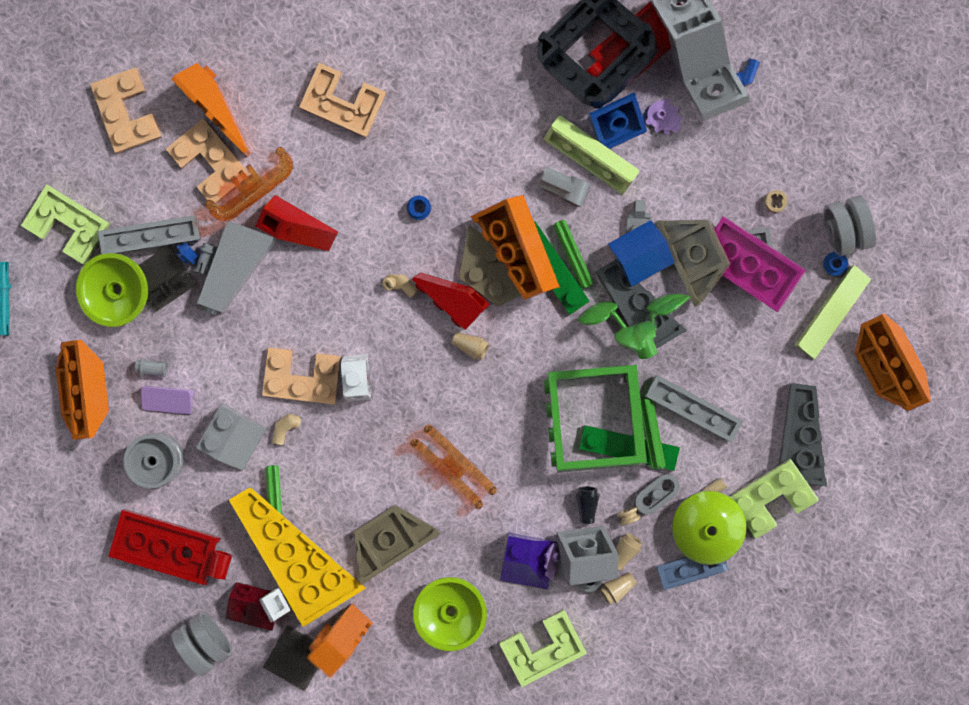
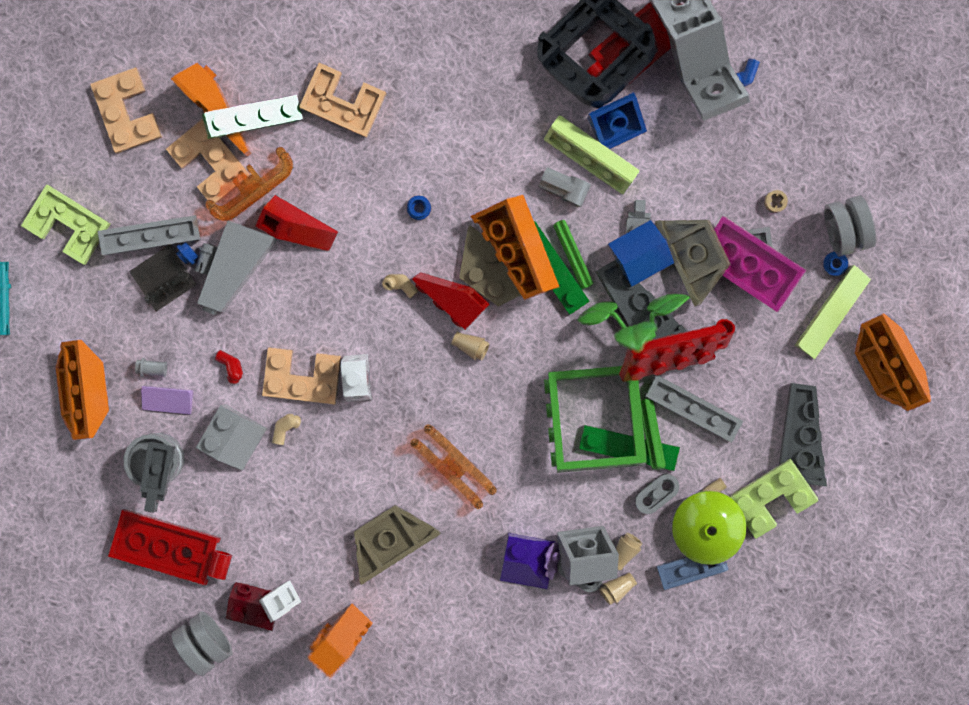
lime dish [76,253,148,327] -> none
yellow wing [228,487,366,627] -> none
clear smoke hinge [263,625,318,691] -> none
bright green axle [265,465,282,514] -> none
lime dish [413,577,487,651] -> none
yellowish green plate [499,609,587,687] -> none
black cone [576,486,600,524] -> none
tan bush [616,506,641,526] -> none
lavender piece [646,98,682,135] -> none
none -> dark grey hinge [140,442,175,513]
none -> plate [202,95,303,139]
none -> red arm [215,350,243,384]
none -> red hinge [619,319,735,382]

